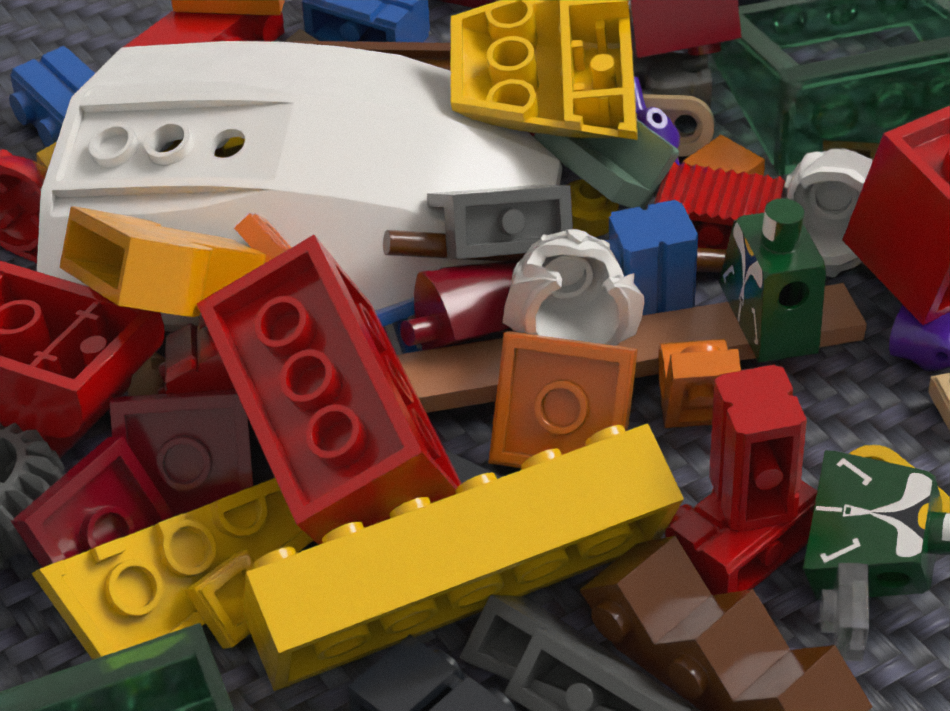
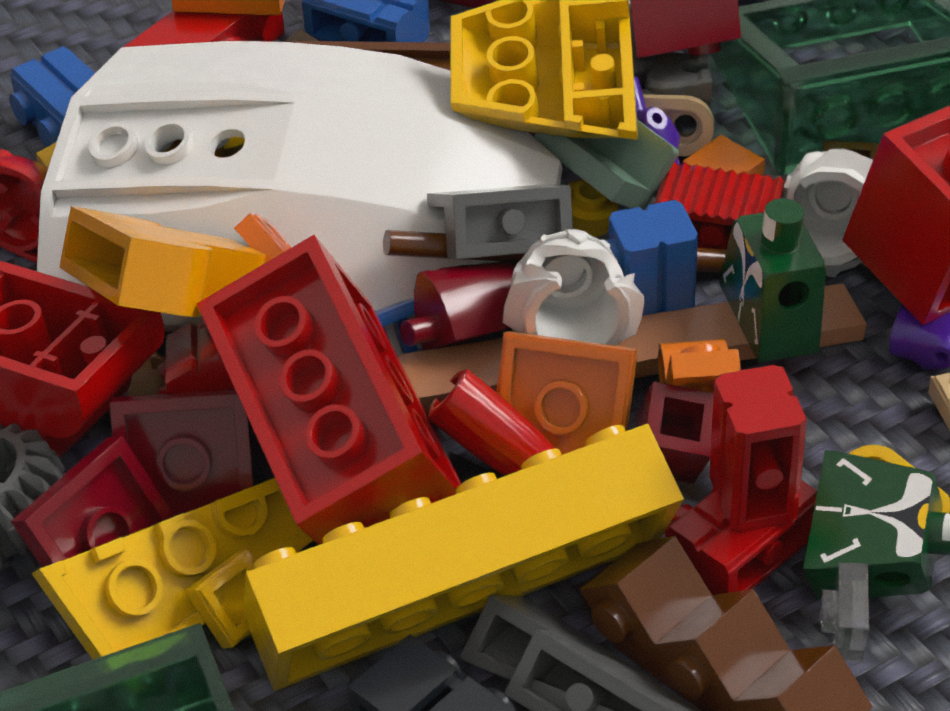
none -> red piece [427,369,556,476]
none -> dark red brick [635,382,714,484]

